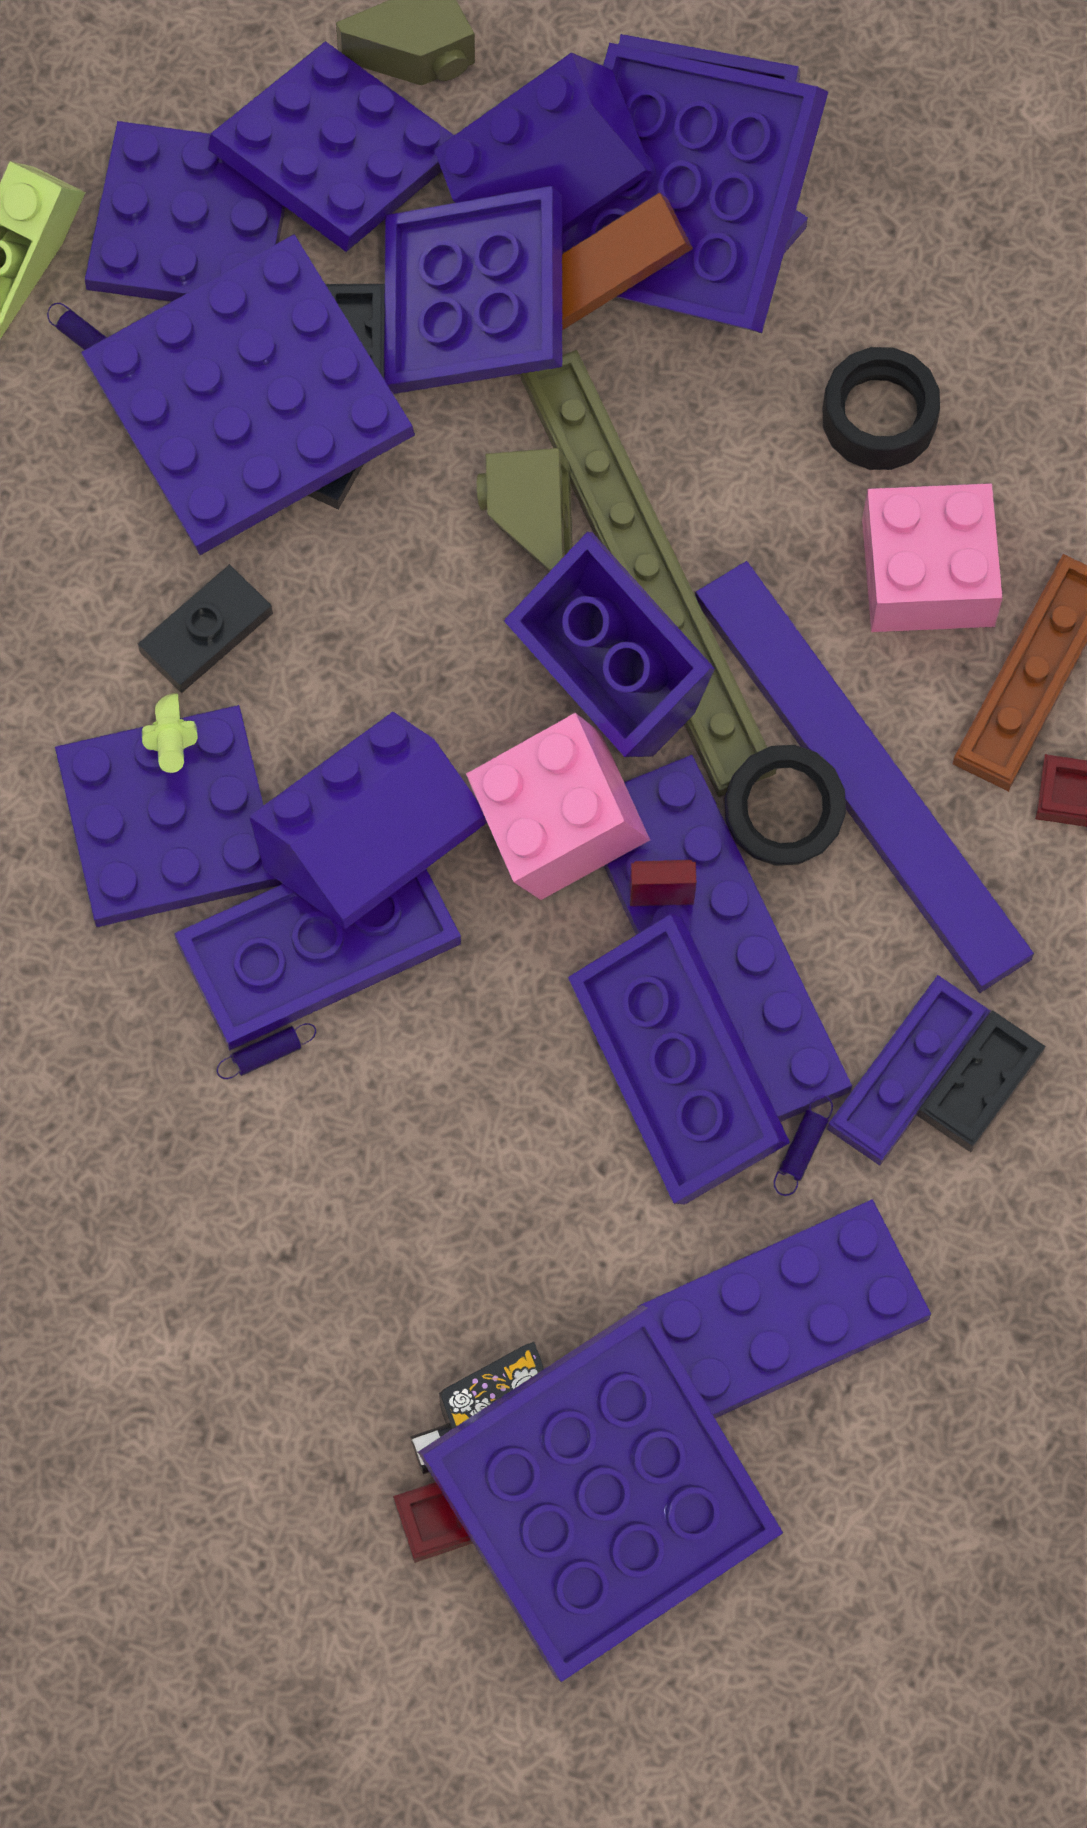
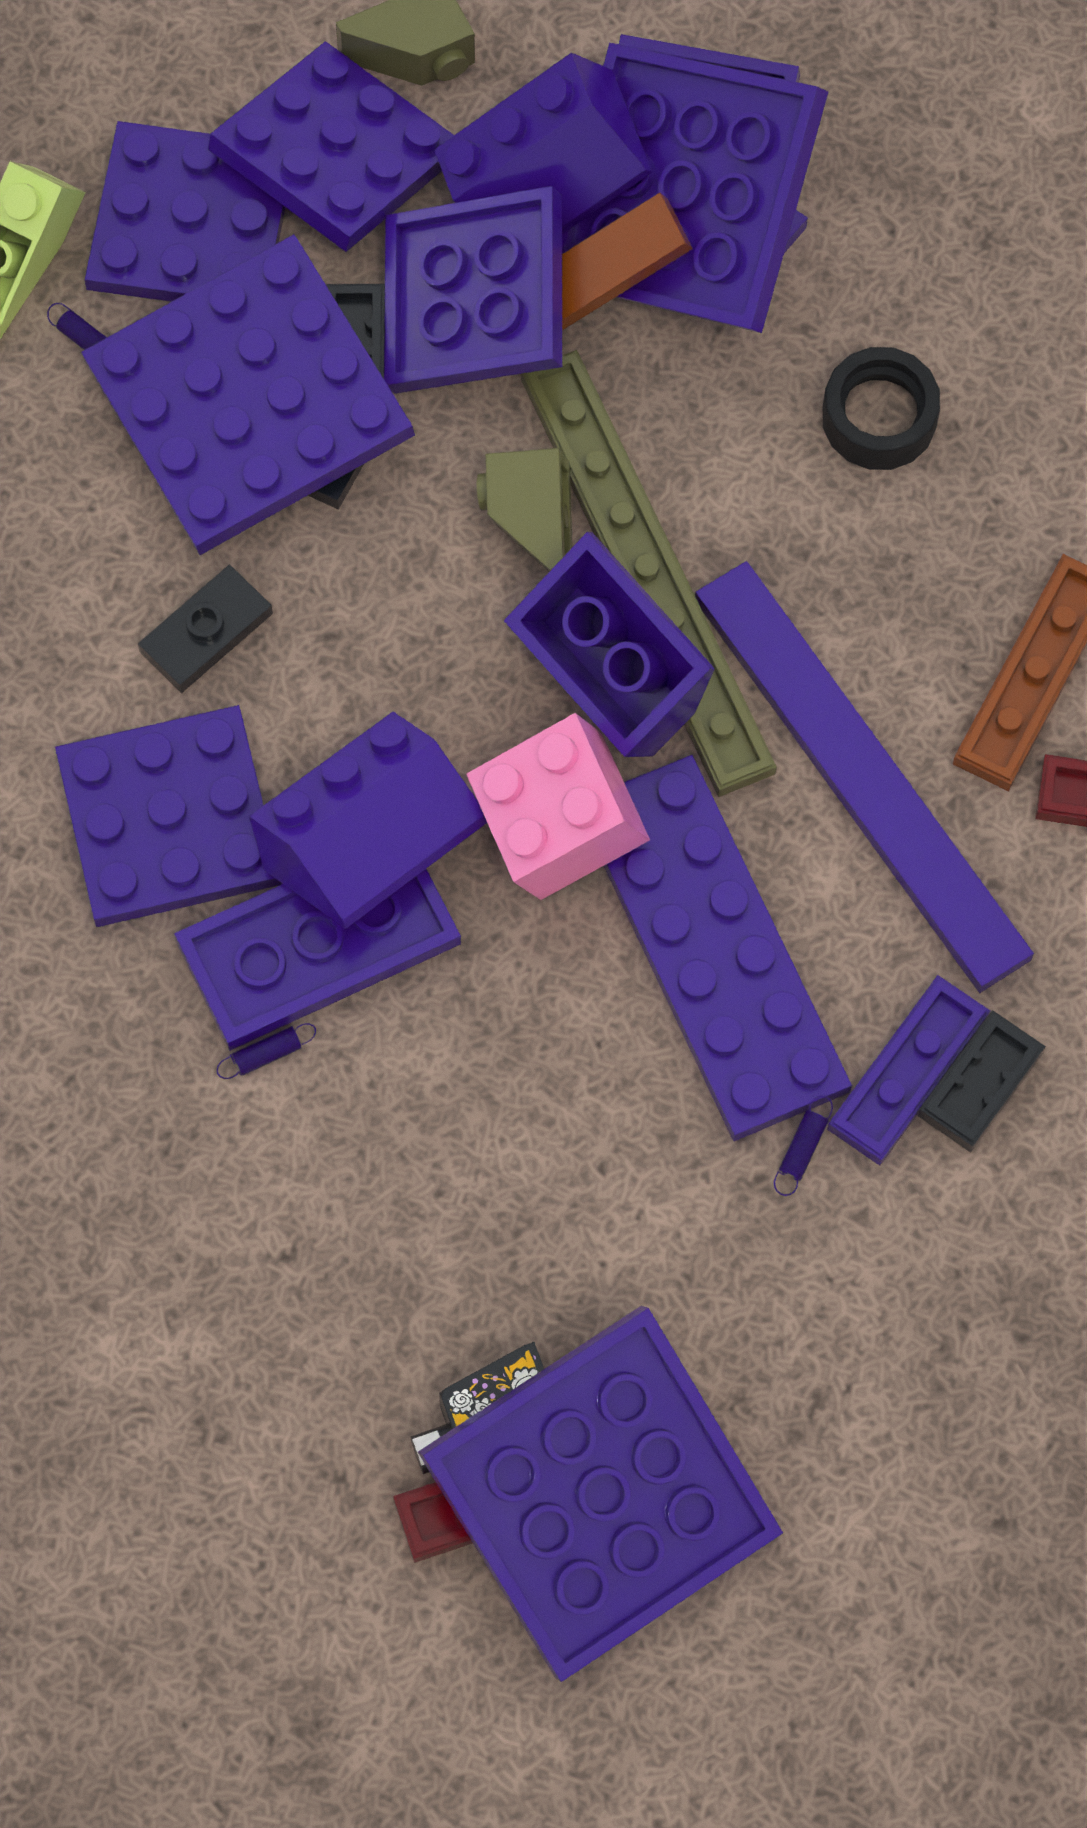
yellowish green piece [142,693,198,773] -> none
dark purple plate [568,914,790,1205] -> none
dark red tile [629,860,697,906] -> none
dark purple plate [637,1199,931,1418] -> none
black tyre [724,745,846,866] -> none
bright pink brick [862,484,1002,632] -> none

